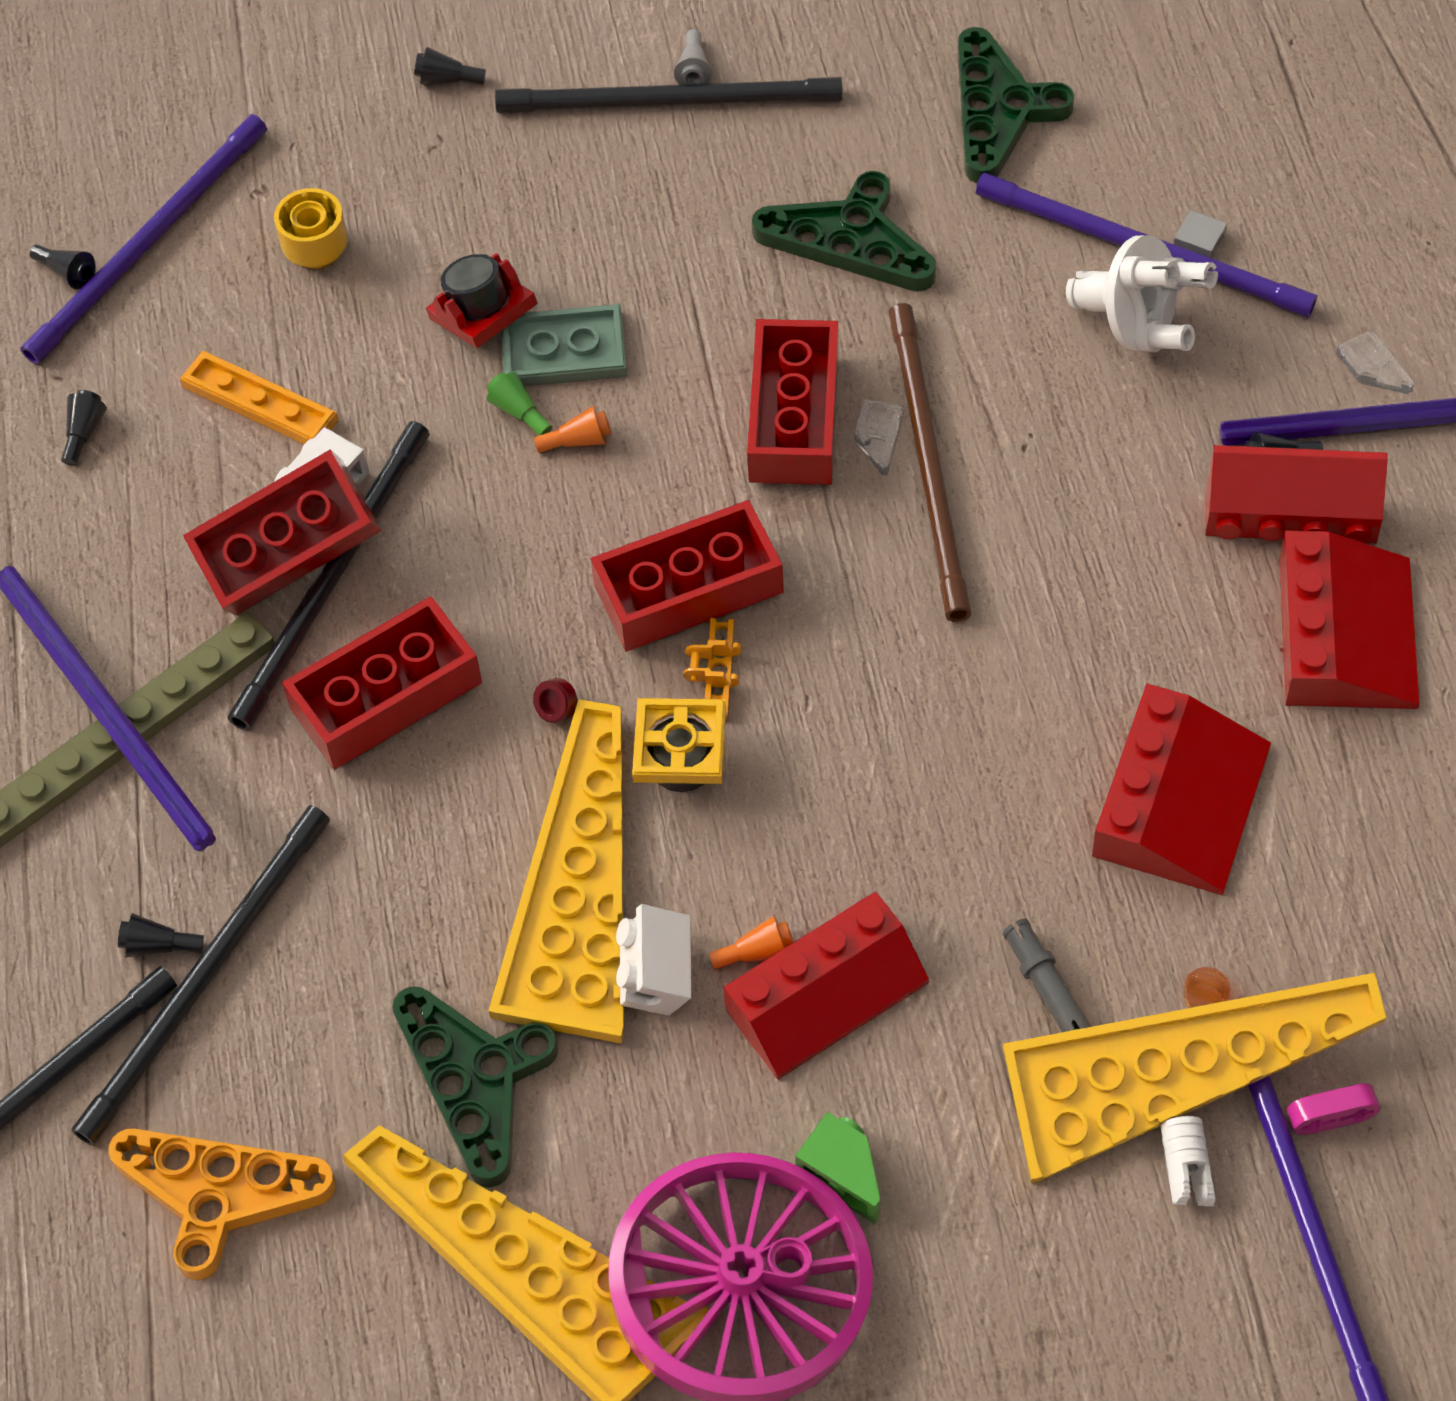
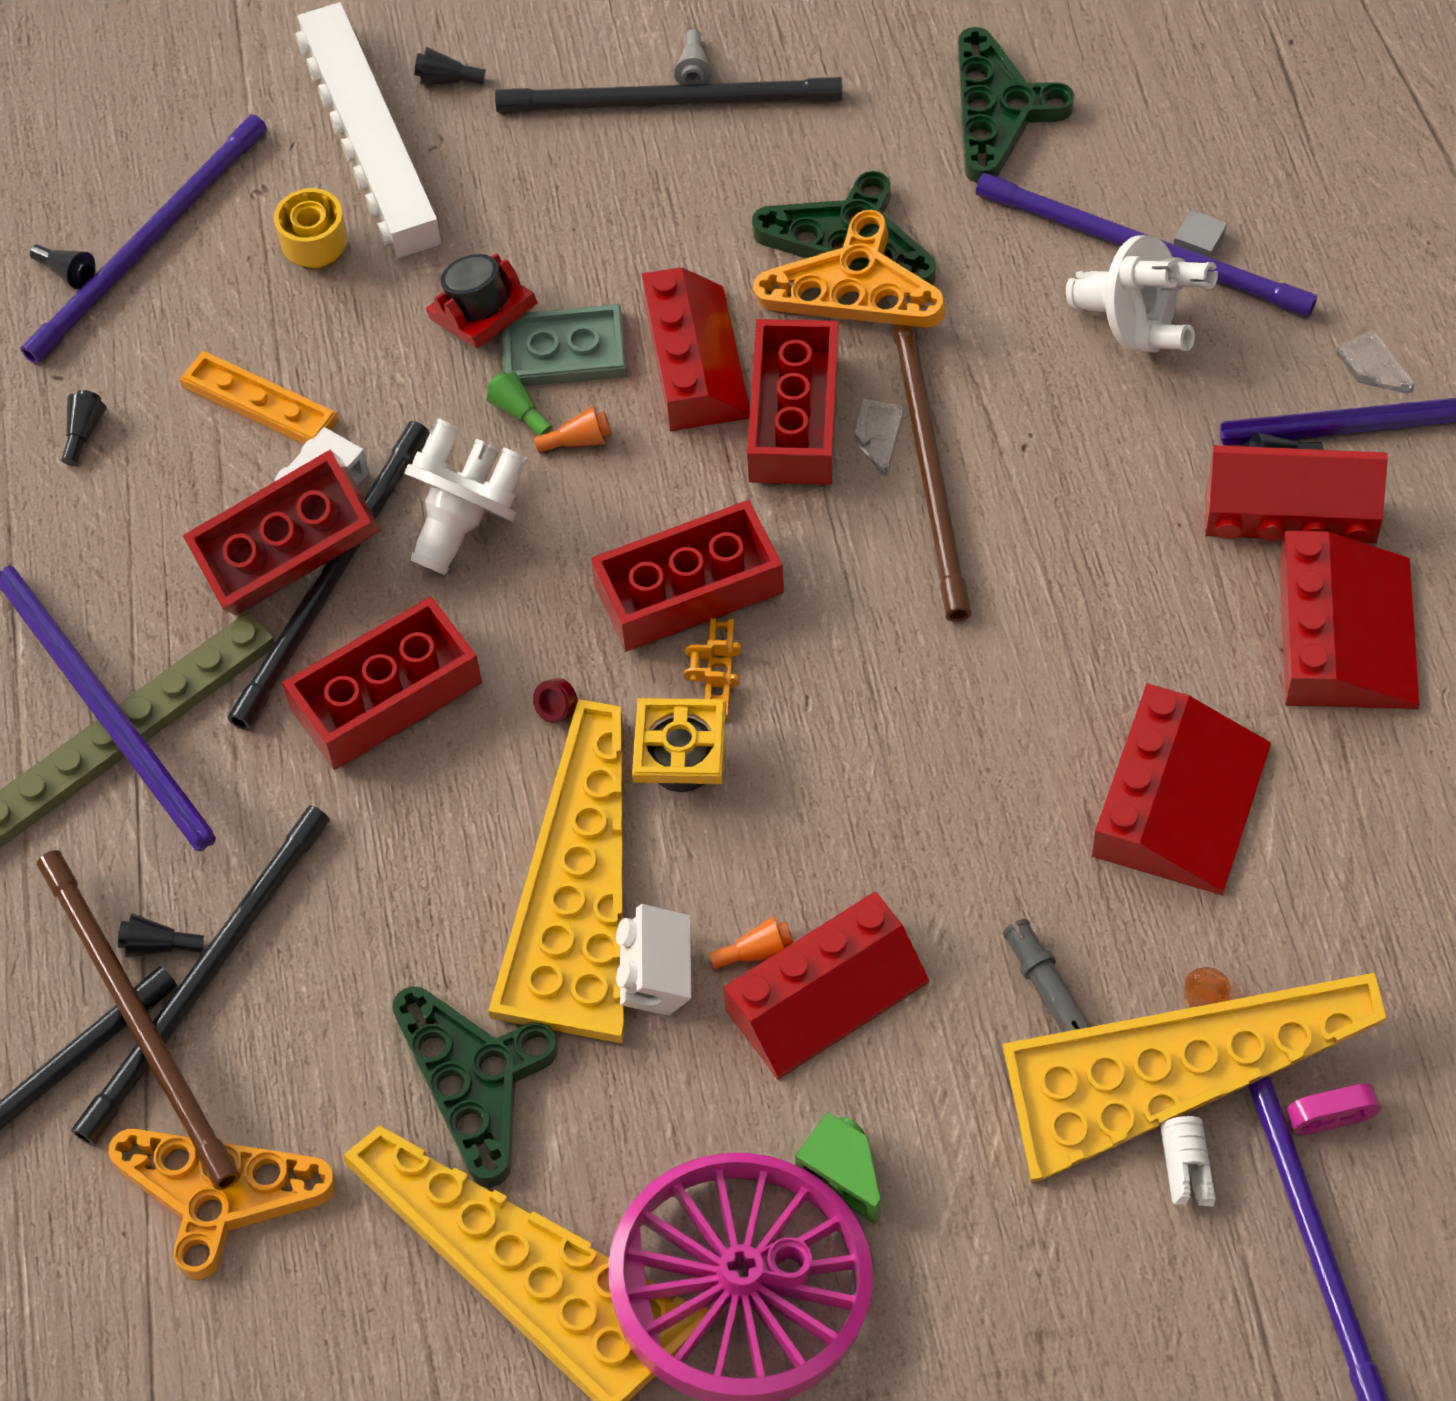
none -> reddish brown piece [37,850,240,1190]
none -> white brick [295,2,442,259]
none -> white piece [404,418,528,575]
none -> red slope [642,267,750,431]
none -> light orange beam [753,210,947,328]

